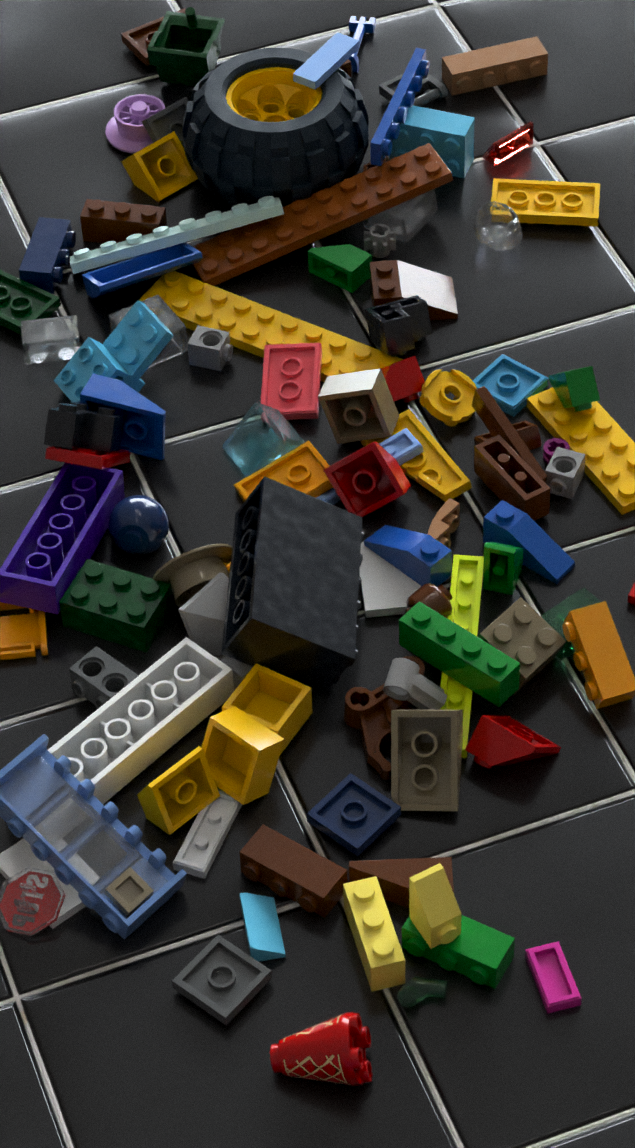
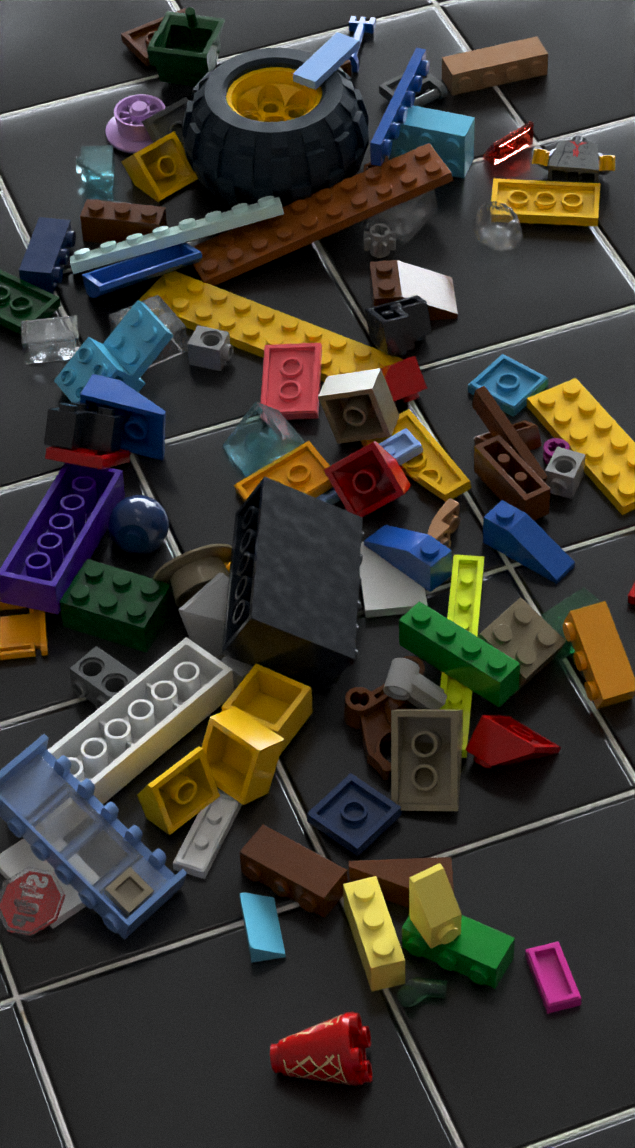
dark grey plate [172,934,272,1026] -> none
green slope [308,244,372,293] -> none
reddish brown head [405,583,452,618] -> none
yellow plate [420,369,477,427] -> none
green slope [483,542,523,595] -> none
green slope [548,366,600,412] -> none
none -> clear light blue slope [76,145,115,200]
none -> dark grey torso [532,136,615,183]

